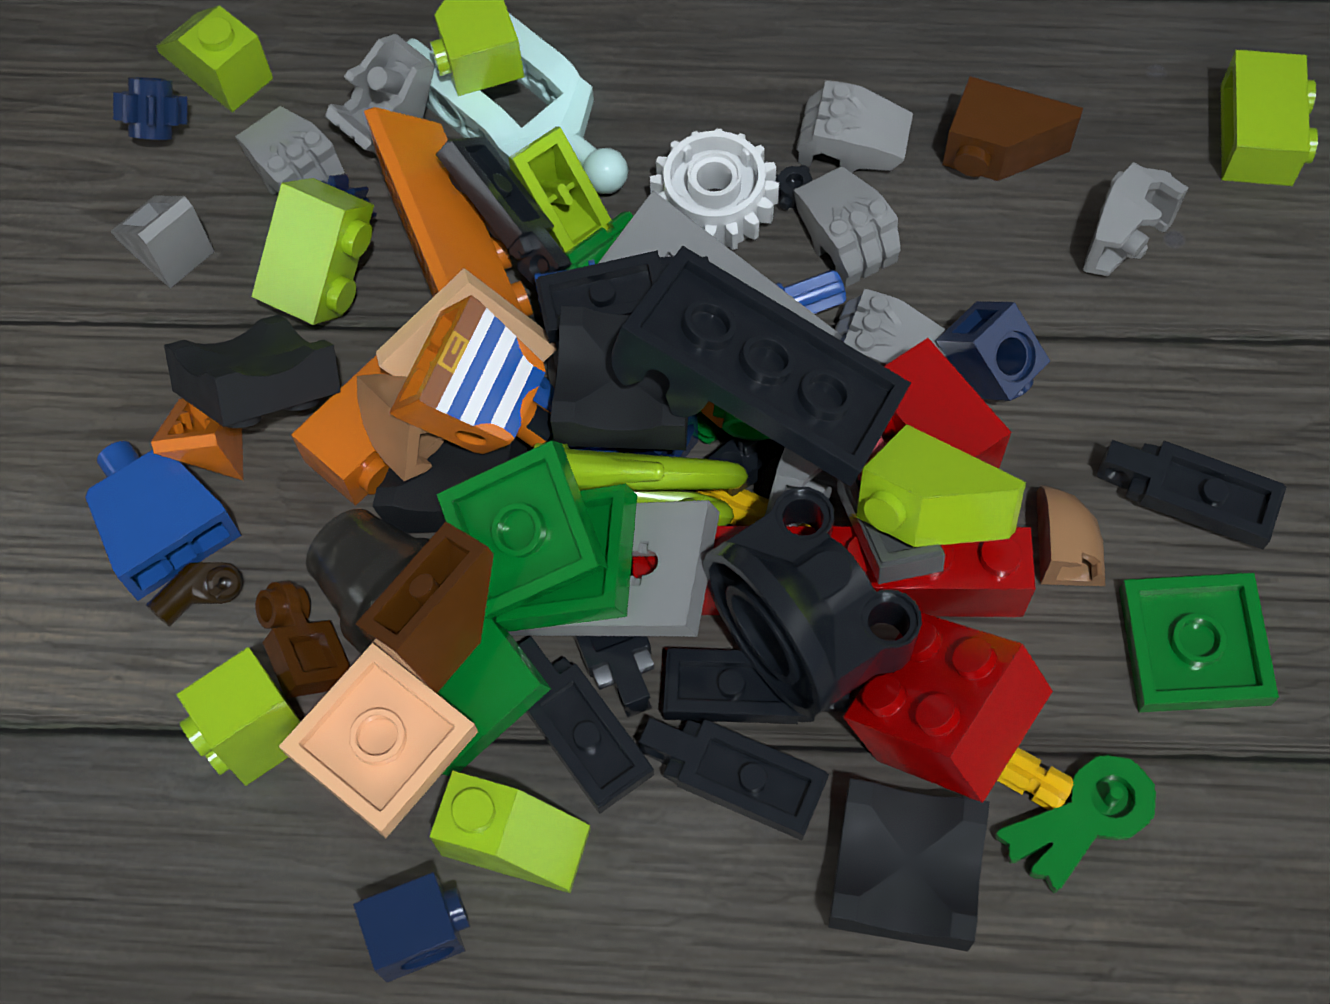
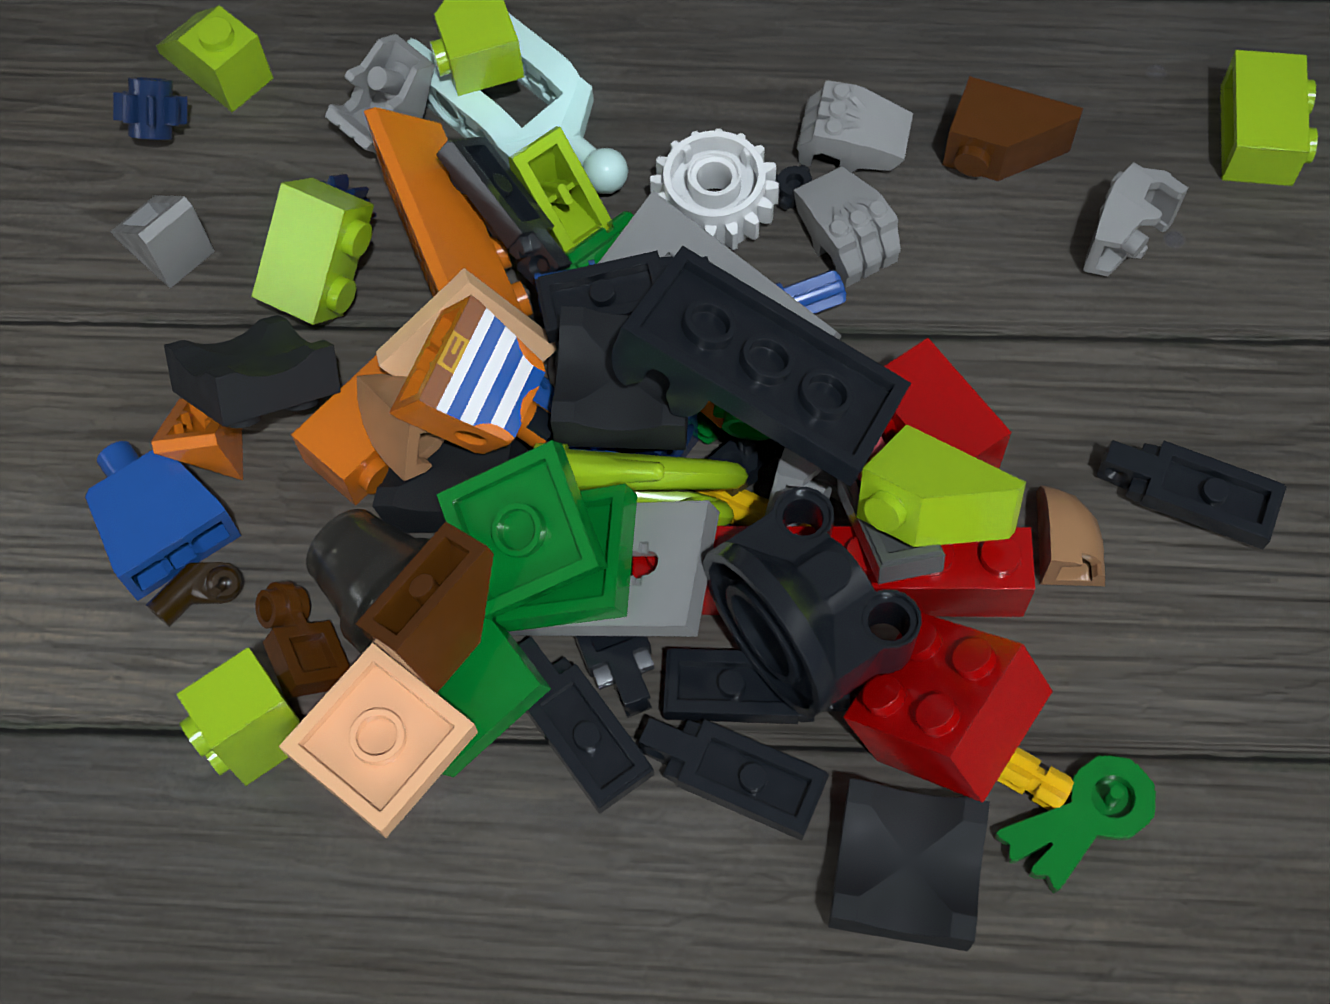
light grey hand [235,106,345,196] -> none
dark blue brick [353,872,470,983] -> none
lime slope [429,770,591,893] -> none
light grey hand [835,289,946,366] -> none
dark blue brick [936,301,1050,401] -> none
green tile [1119,573,1279,713] -> none

